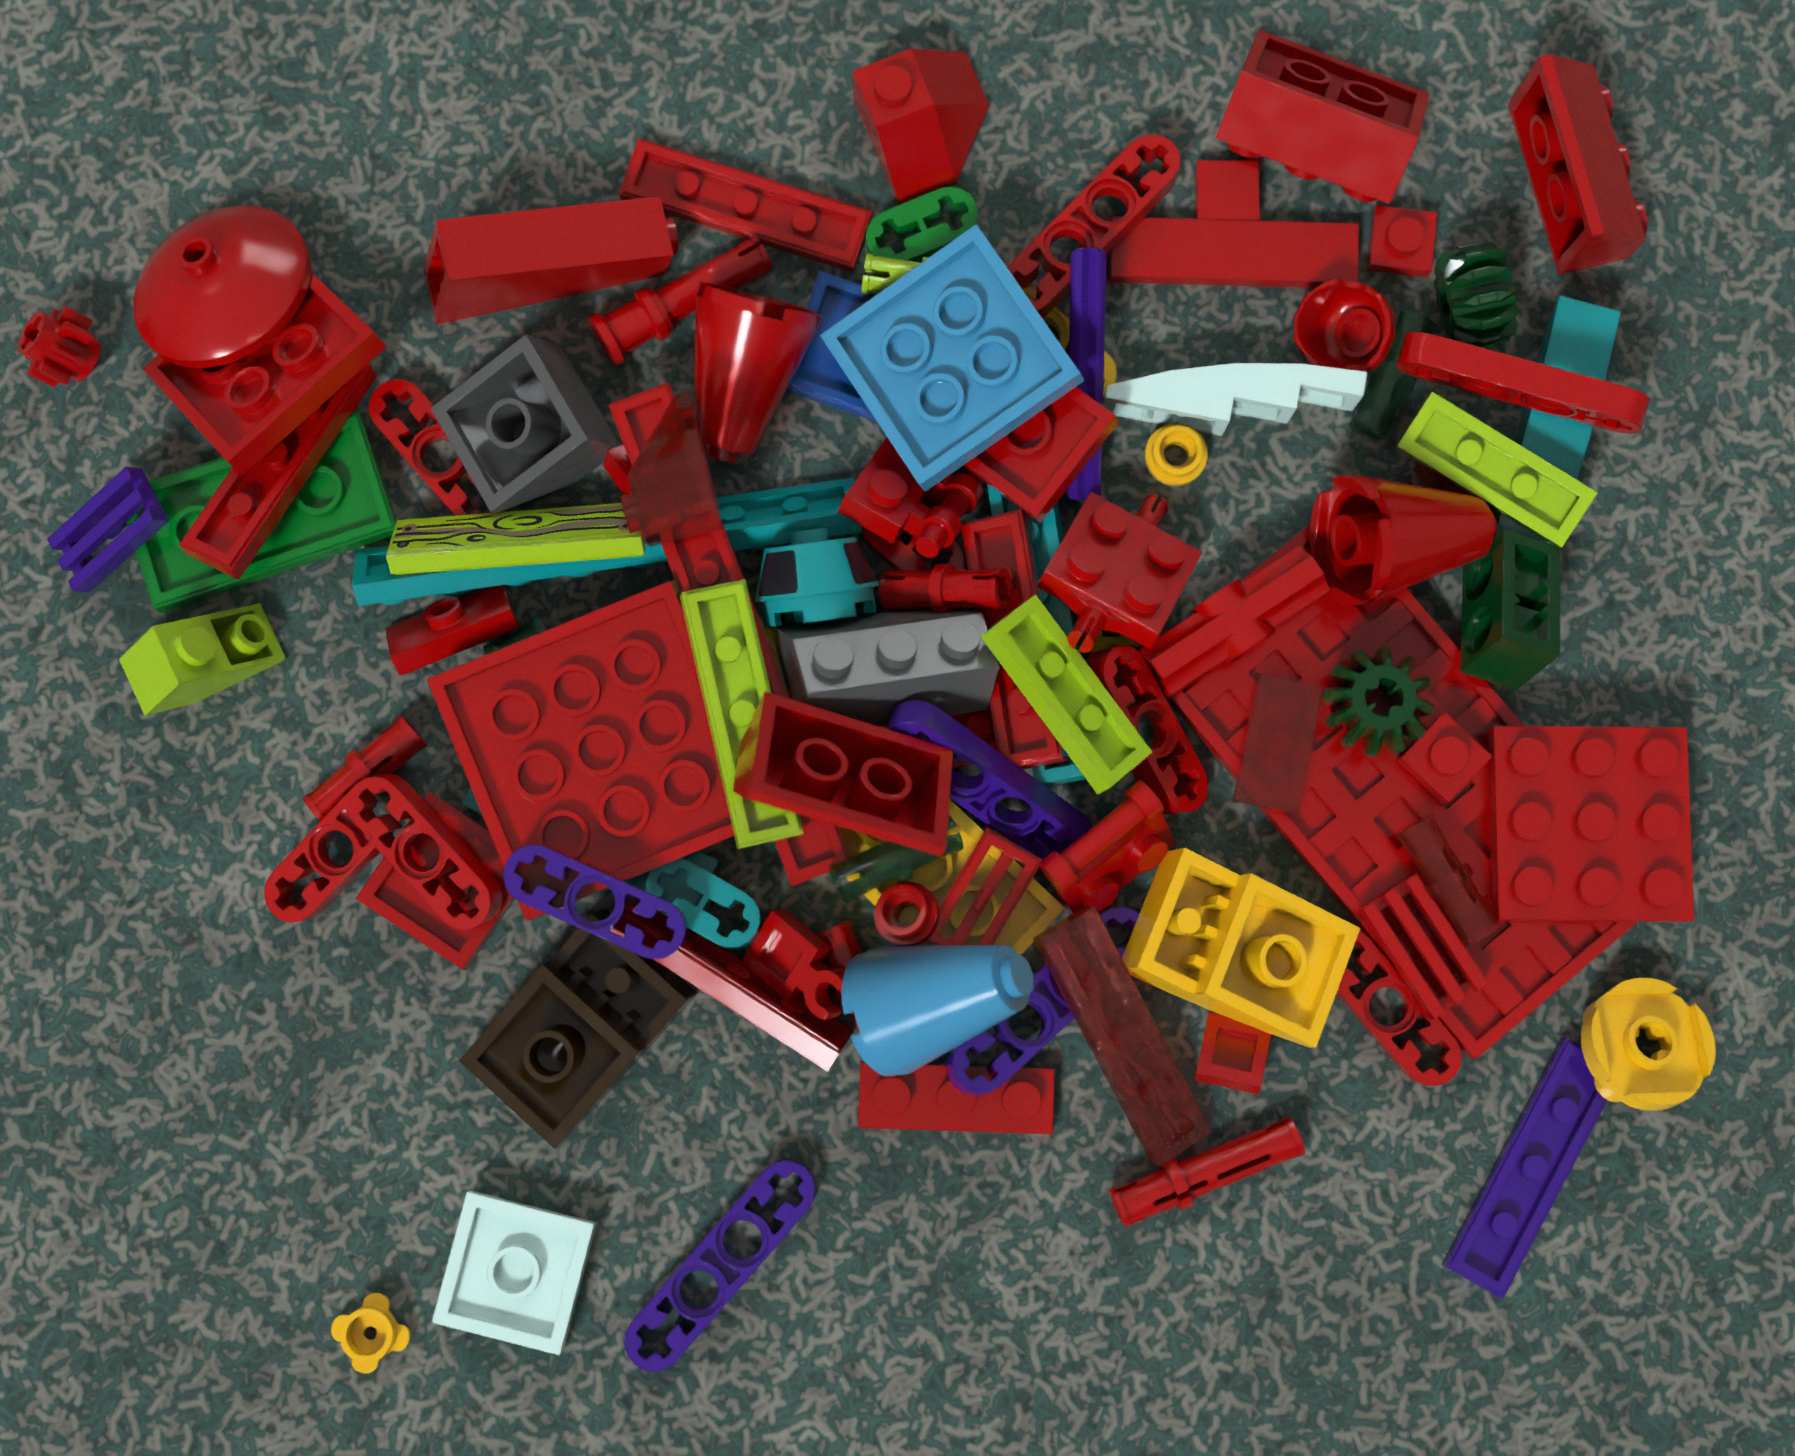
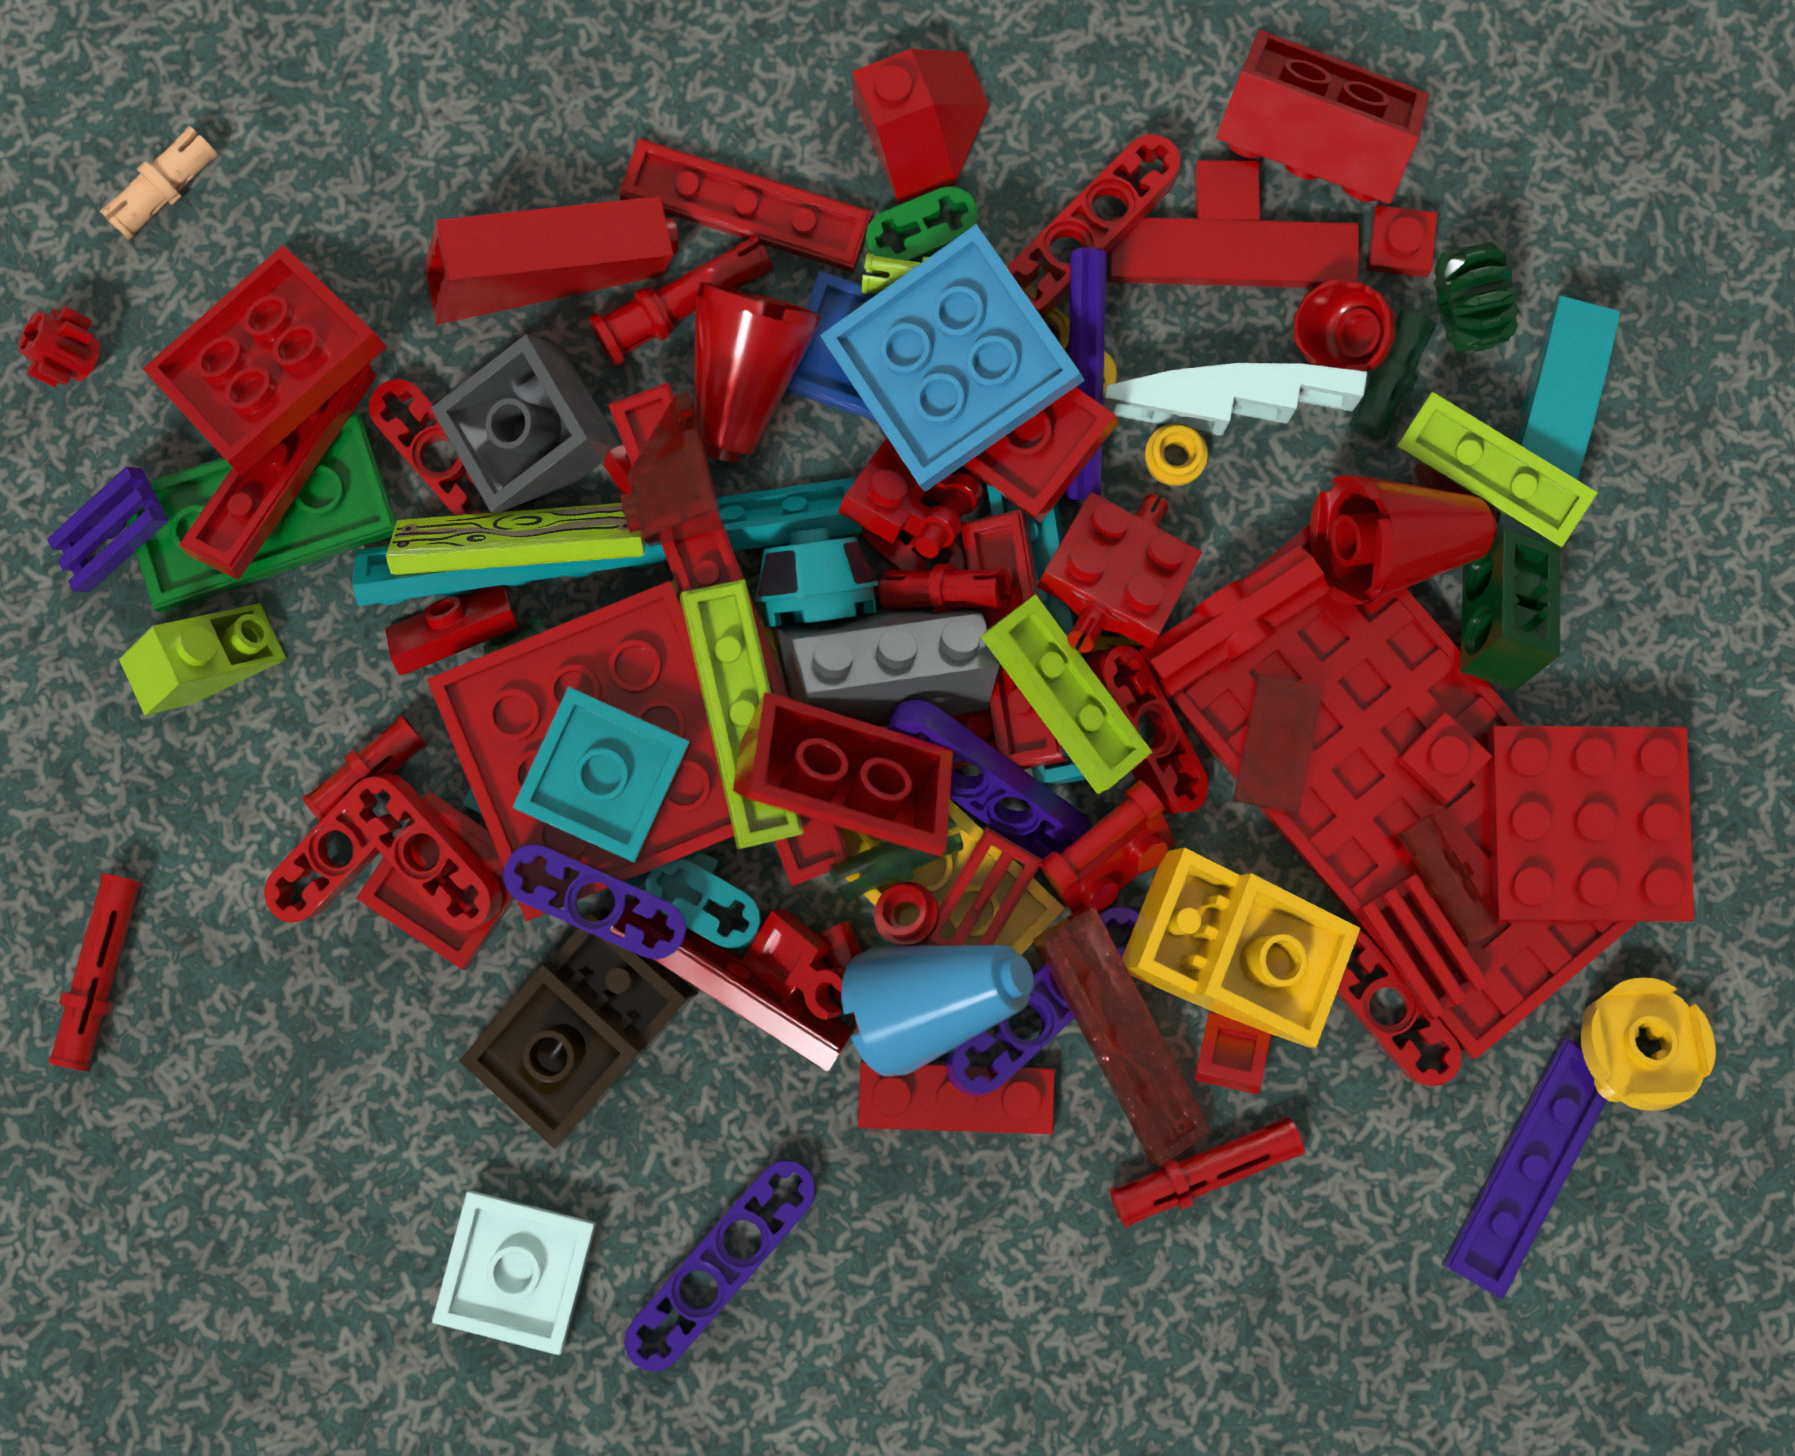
red dish [133,205,312,368] -> none
yellow plate [331,1293,411,1373] -> none
dark green gear [1321,646,1435,758] -> none
red beam [1396,332,1650,434] -> none
red slope [1508,54,1648,275] -> none
none -> red pin [48,873,143,1072]
none -> light nougat pin [100,126,218,241]
none -> teal plate [512,687,690,862]

